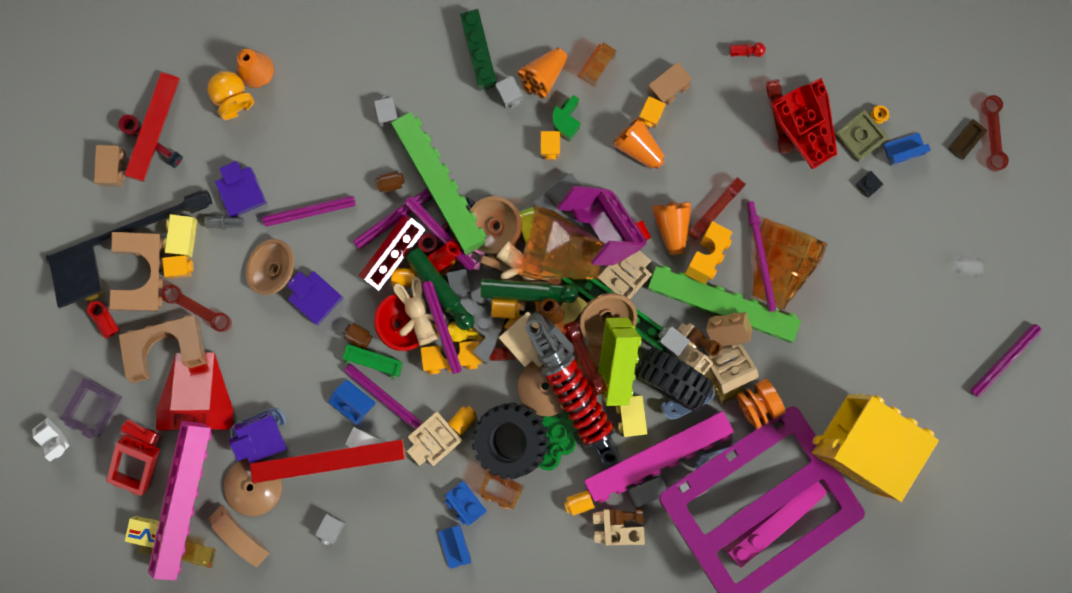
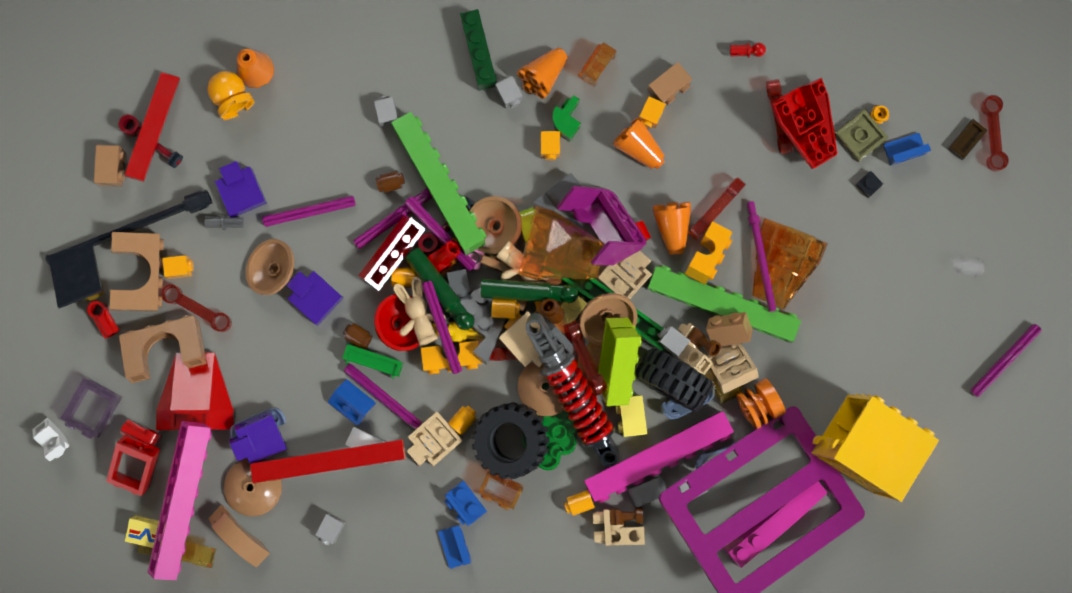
light yellow brick [163,215,197,257] -> none

